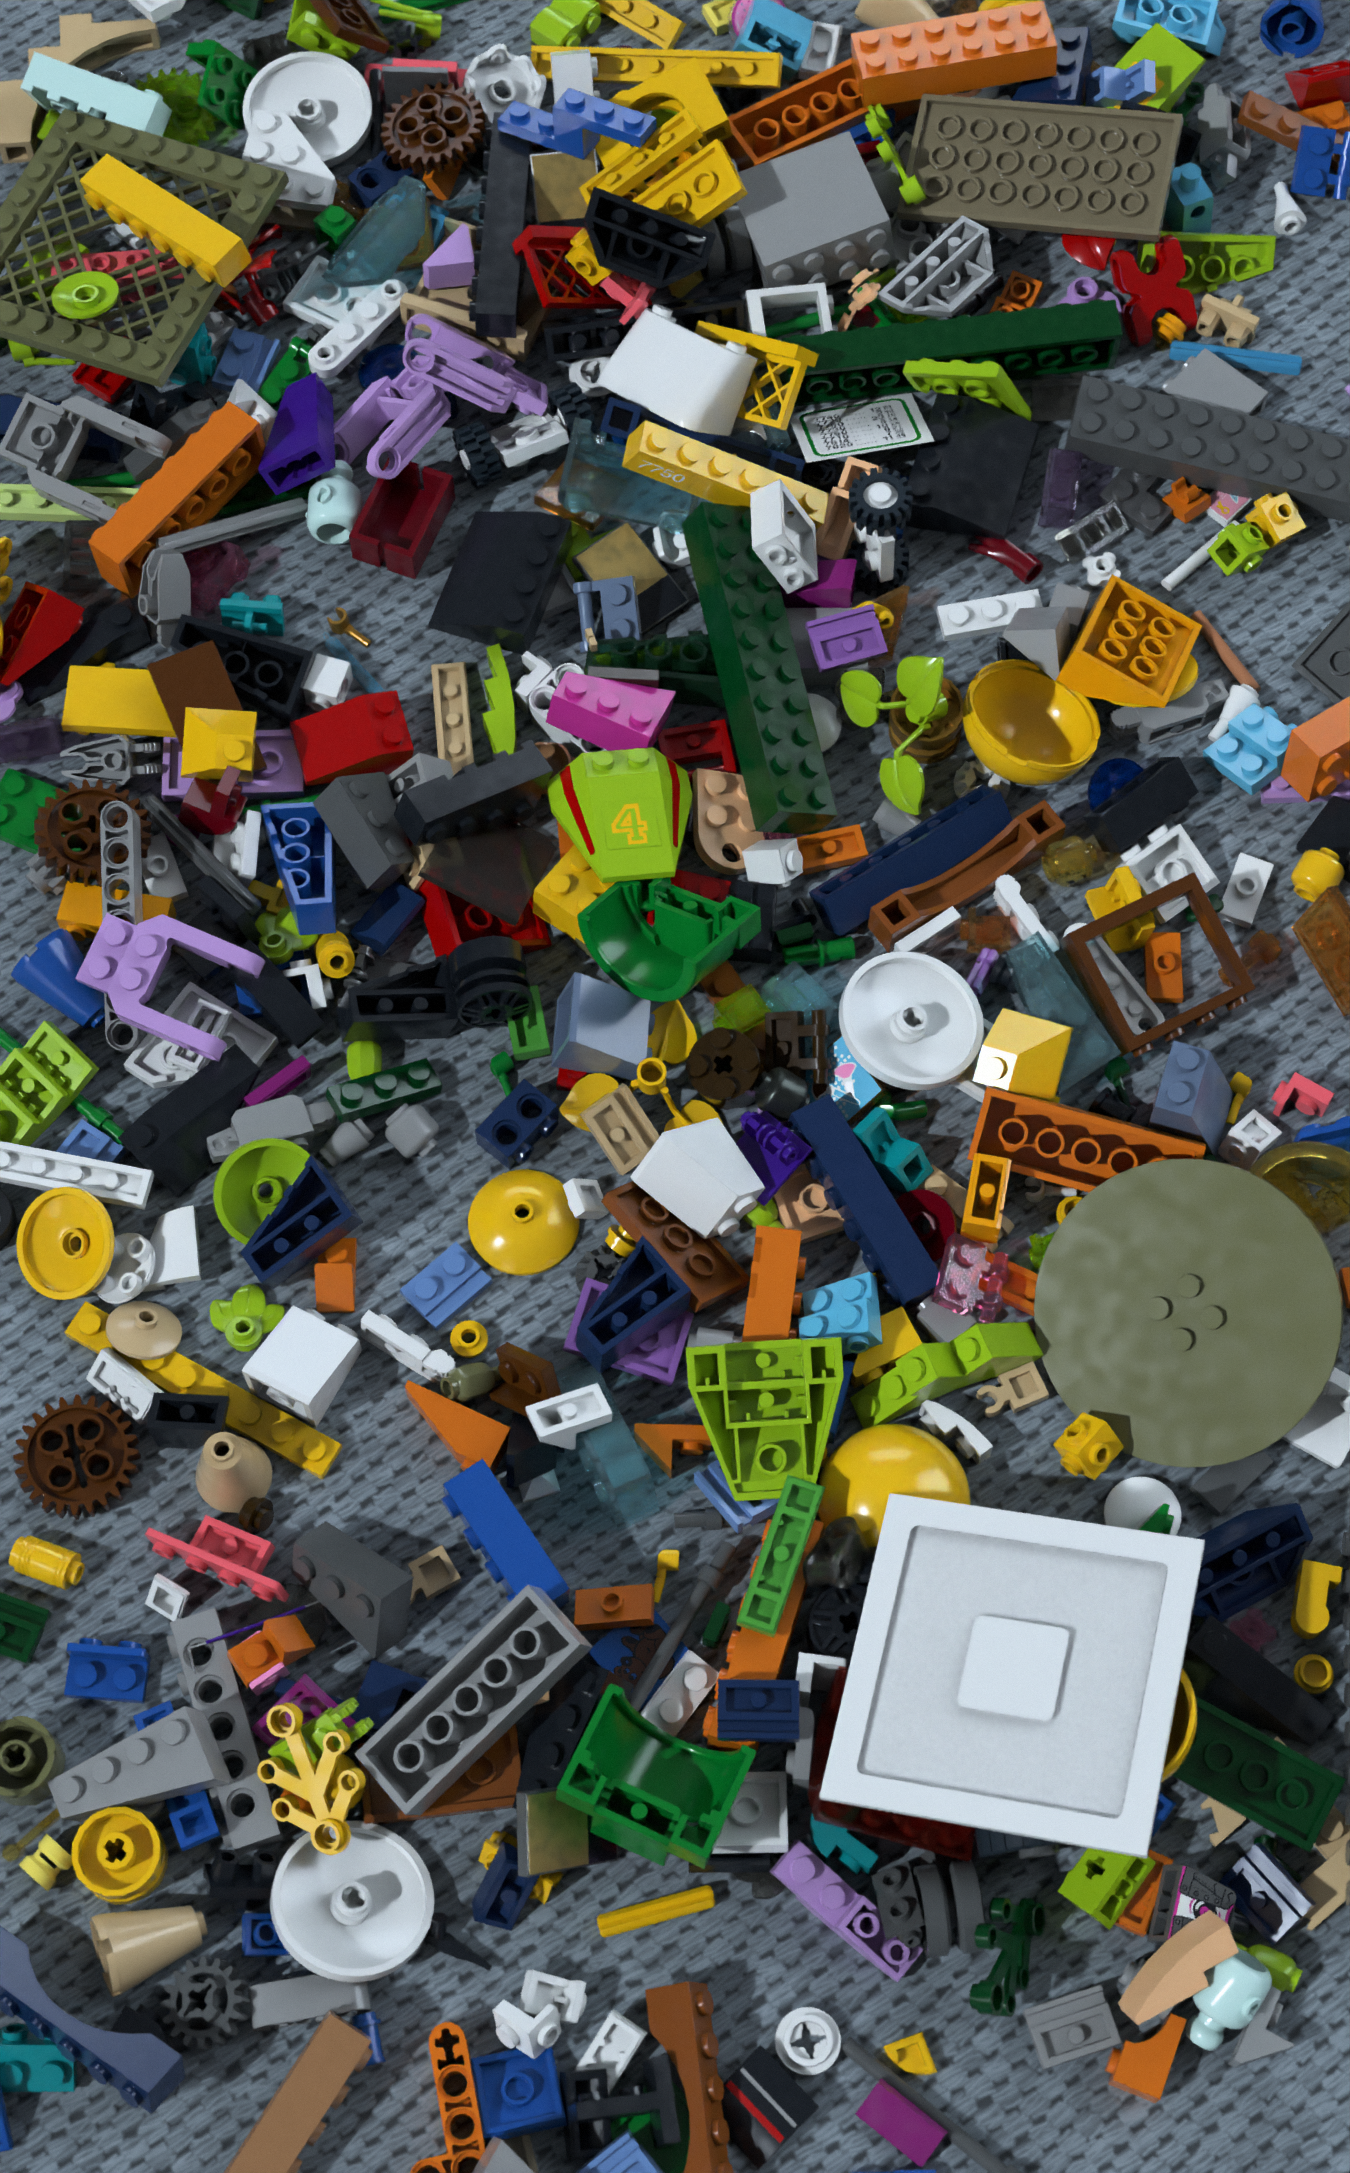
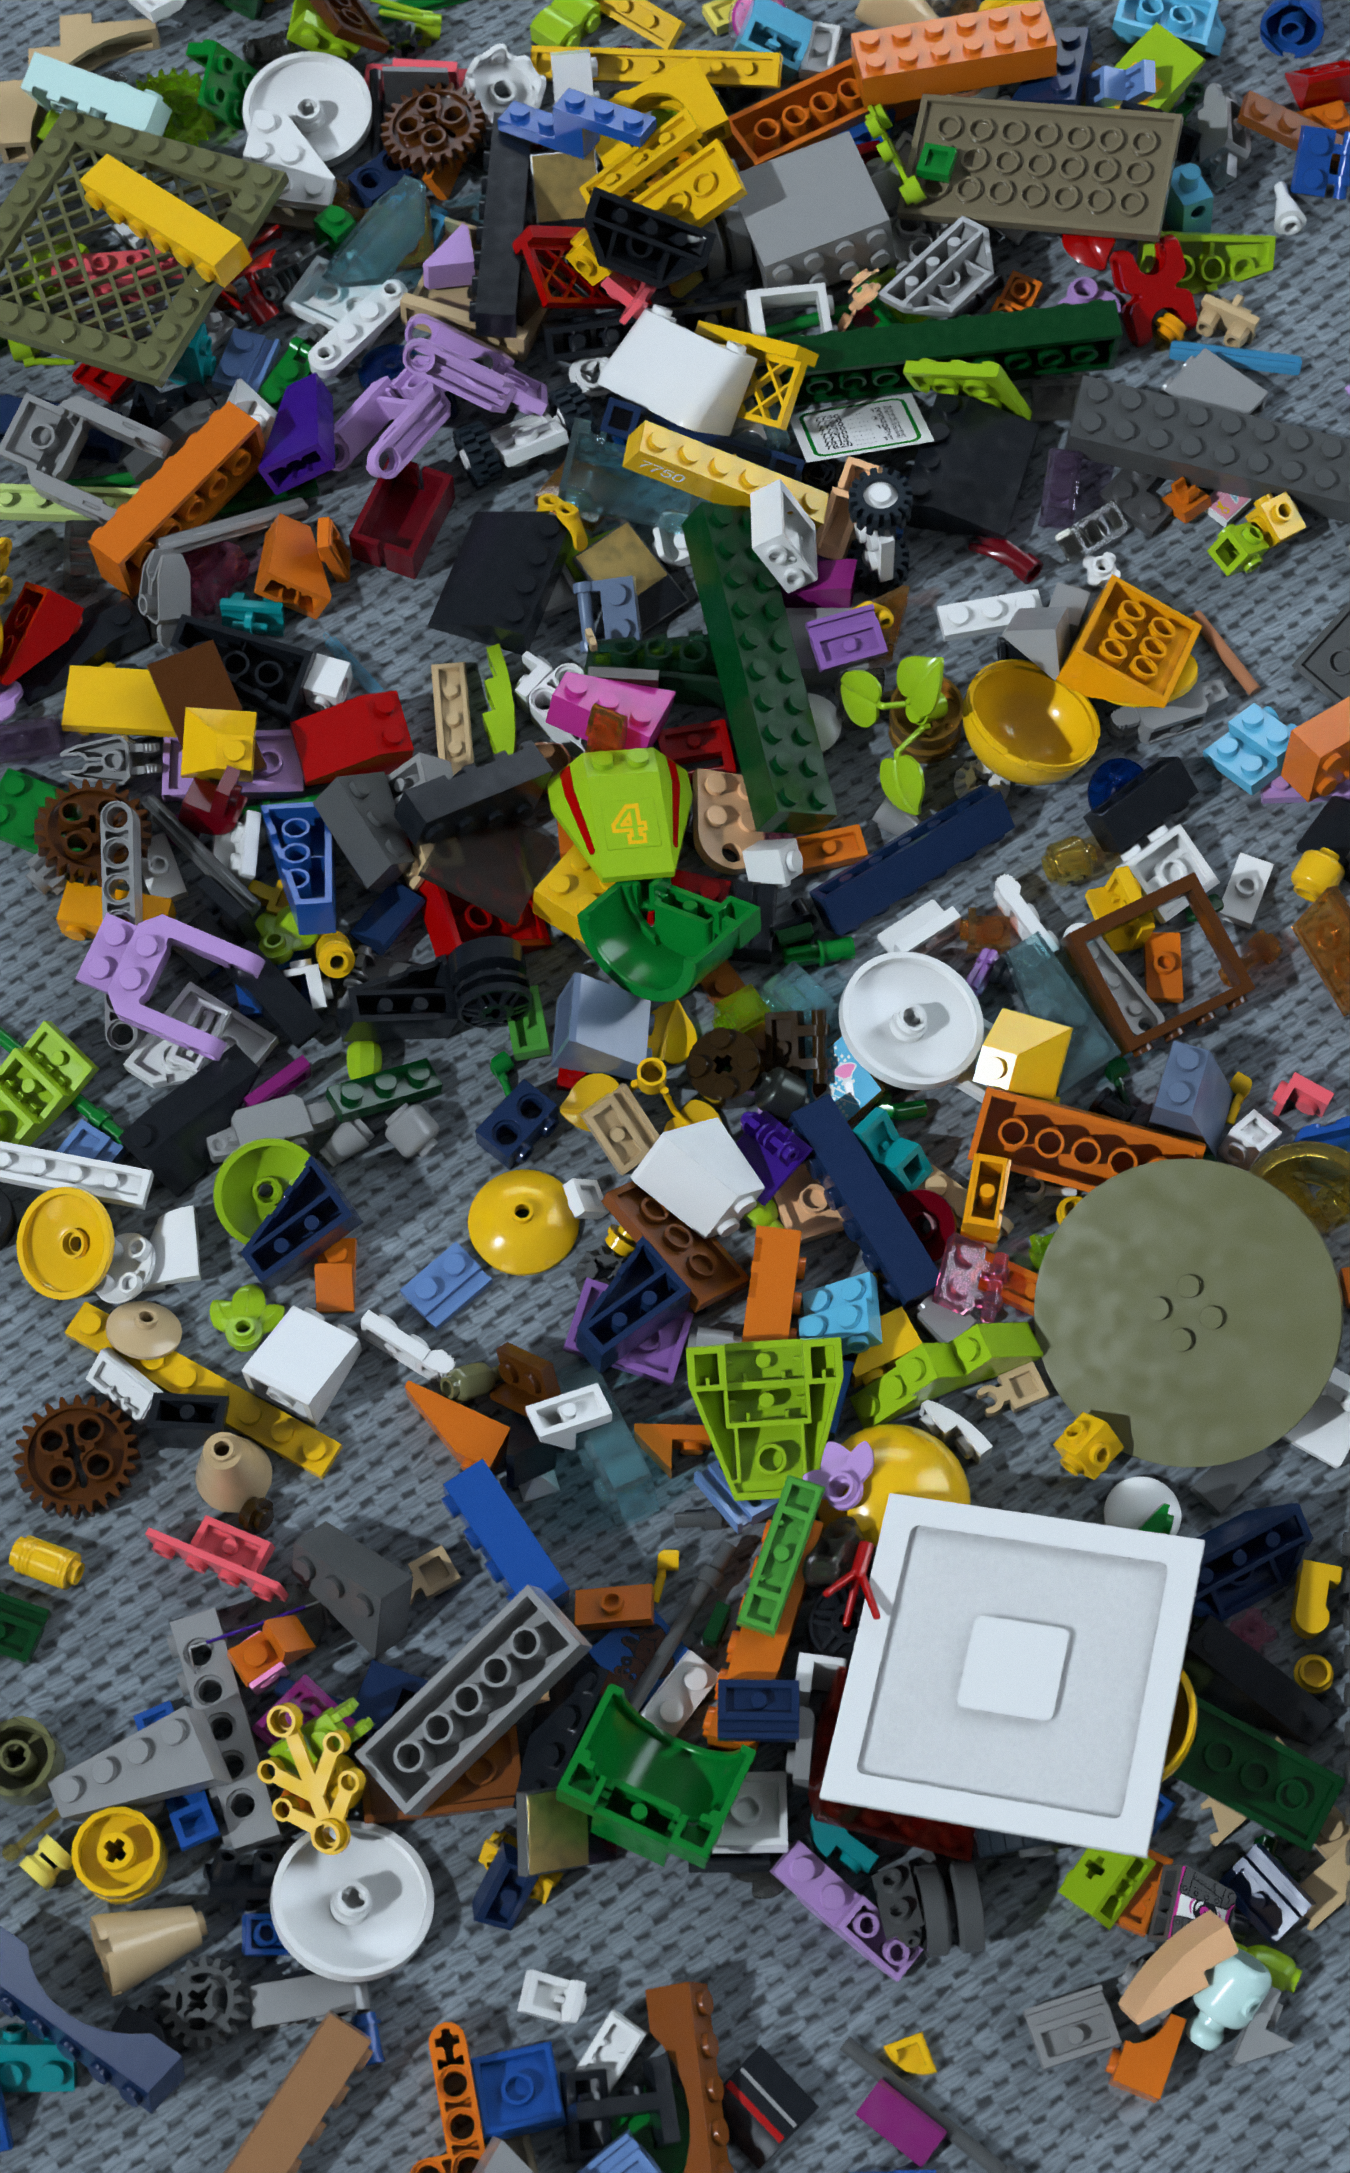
blue cone [11,928,105,1029] -> none
lime dish [51,271,119,319] -> none
blue bracket [64,1638,151,1704] -> none
white slope [145,1573,190,1621] -> none
light aqua piece [305,460,363,545] -> none
pearl gold hand [327,607,372,648] -> none
black bar [425,1913,492,1971] -> none
yellow plate [450,1320,488,1358] -> none
white bracket [493,1999,562,2060] -> none
yellow axle [597,1885,715,1937] -> none
white gear [775,2007,841,2075] -> none
dark orange arch [867,799,1066,953] -> none
dark green plant [969,1897,1045,2017] -> none
white bar [1161,520,1240,592] -> none
white cone [1208,684,1261,742] -> none
none -> orange slope [254,513,332,620]
none -> orange plate [317,517,351,582]
none -> yellow cap [536,493,588,552]
none -> clear orange slope [585,703,628,753]
none -> lavender plate [803,1441,874,1511]
none -> red plant [823,1541,881,1627]
none -> green plate [916,142,958,183]

